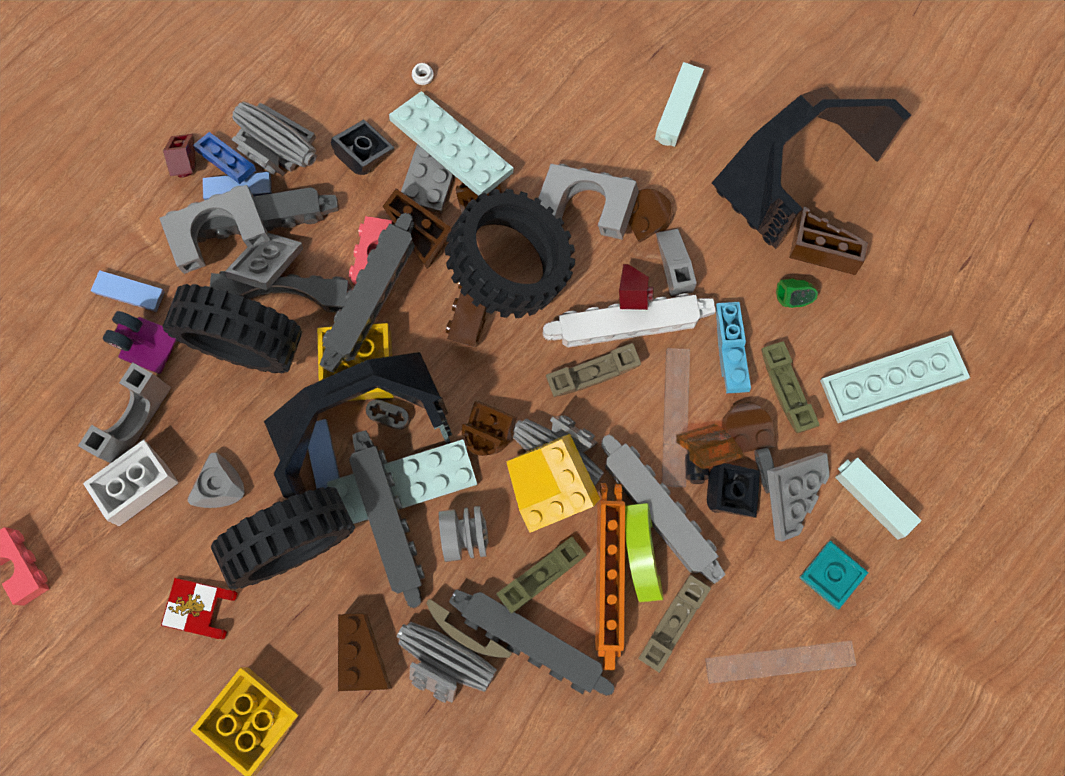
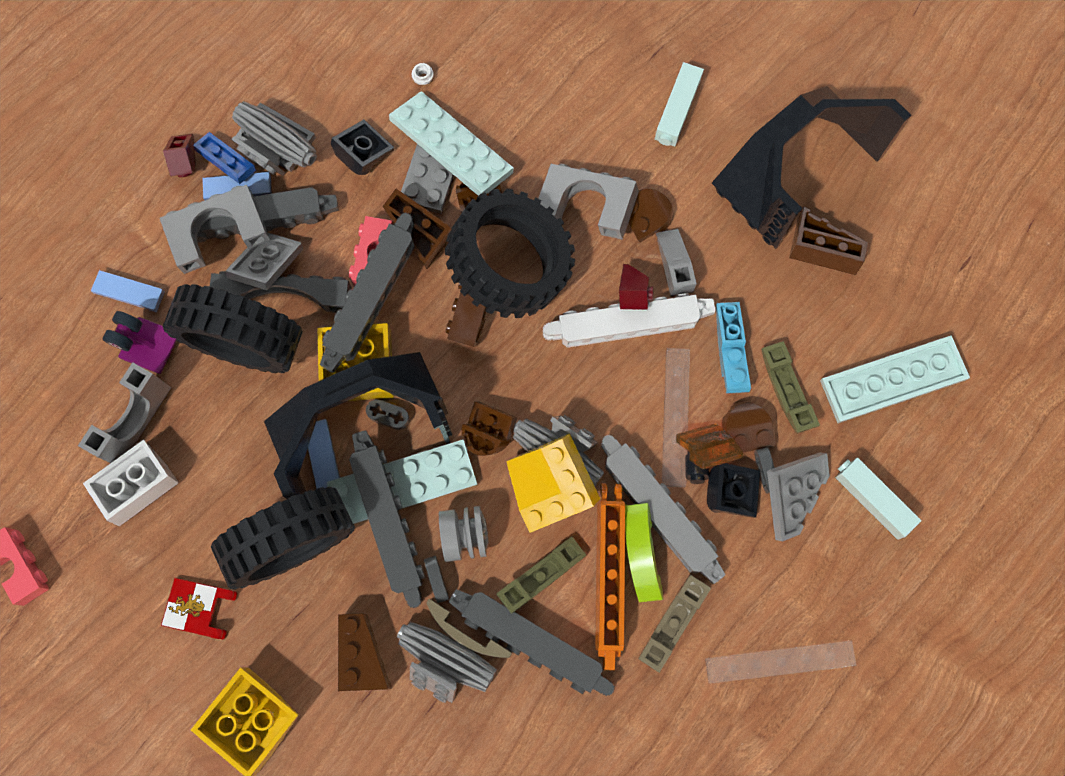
light grey hat [188,453,244,508] -> none
dark tan slope [546,343,641,397] -> none
green rock [776,278,818,308] -> none
teal tile [799,541,869,610] -> none
none -> dark grey beam [424,555,449,603]

